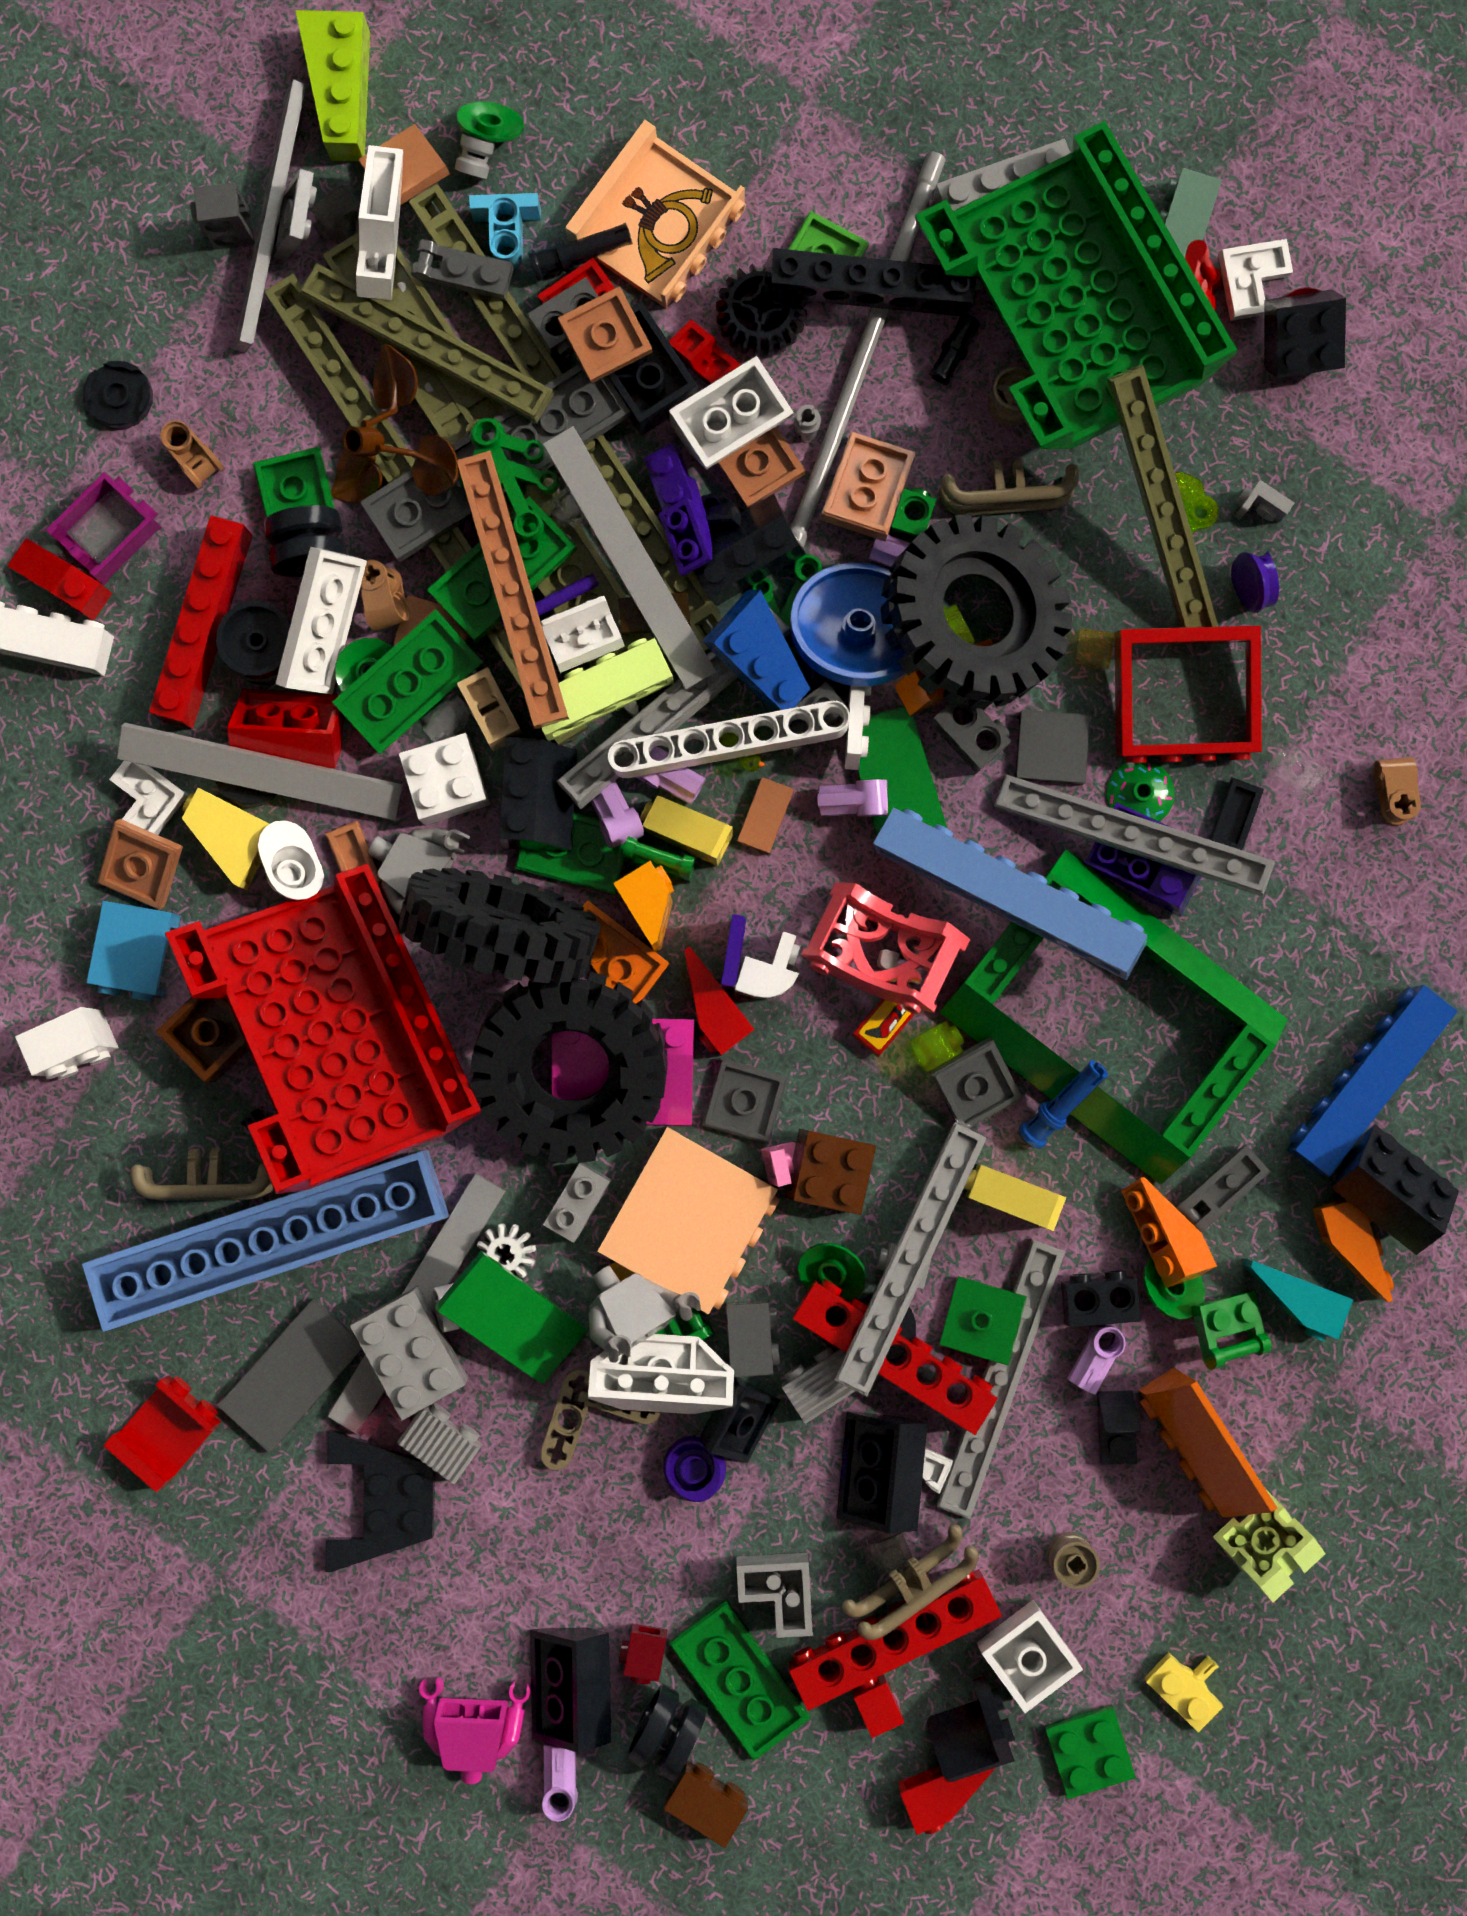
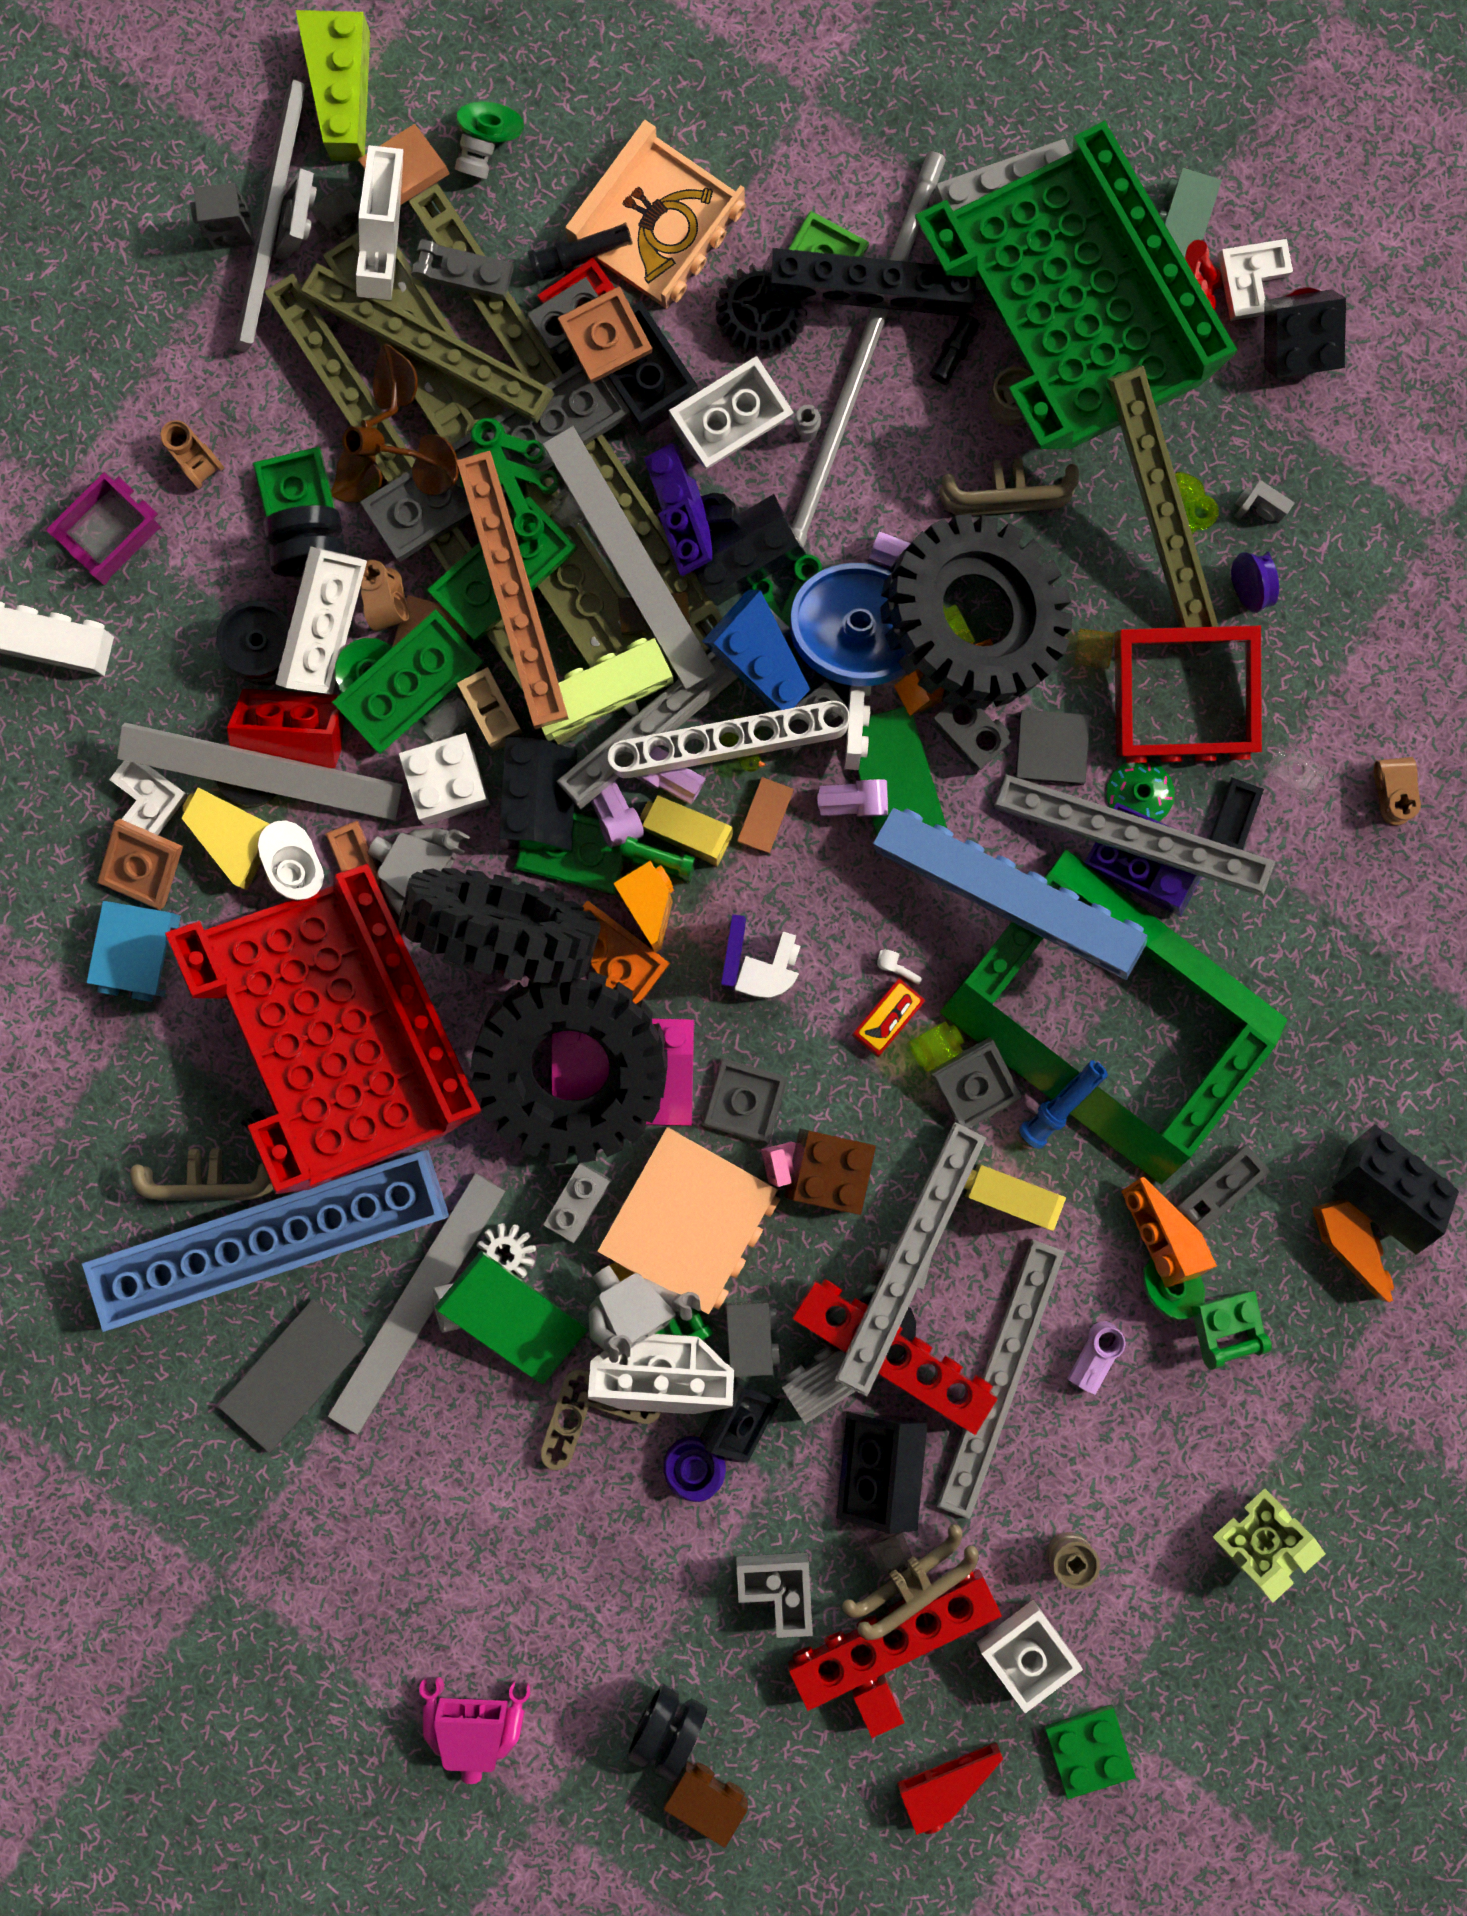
red slope [7,538,112,621] -> none
white brick [15,1007,119,1080] -> none
black tile [83,361,153,429] -> none
red panel [103,1375,222,1493] -> none
red brick [149,515,253,729] -> none
reddish brown brick [156,997,248,1082] -> none
black wing [325,1430,435,1572] -> none
light grey brick [350,1286,469,1421] -> none
clear pink panel [357,1396,415,1449] -> none
light grey brick [397,1403,483,1484] -> none
medium azure tile [469,193,541,271] -> none
dark purple piece [500,573,599,631] -> none
black slope [530,1627,612,1753] -> none
white bracket [541,596,625,673] -> none
lavender piece [542,1743,578,1822] -> none
dark red brick [619,1623,668,1684] -> none
red slope [668,319,741,386] -> none
green tile [669,1599,811,1762] -> none
red slope [684,946,755,1056] -> none
nougat plate [717,426,805,509] -> none
green dish [798,1243,867,1302] -> none
coral fence [801,882,970,1014] -> none
nougat tile [820,431,916,542] -> none
green brick [889,488,936,543] -> none
white tile [923,1447,953,1494] -> none
black bracket [927,1675,1015,1782] -> none
green plate [939,1276,1027,1366] -> none
black brick [1061,1270,1141,1328] -> none
black slope [1097,1390,1141,1465] -> none
orange slope [1138,1367,1278,1518] -> none
light yellow plate [1145,1652,1223,1733] -> none
teal slope [1242,1258,1353,1342] -> none
blue brick [1287,985,1458,1177] -> none

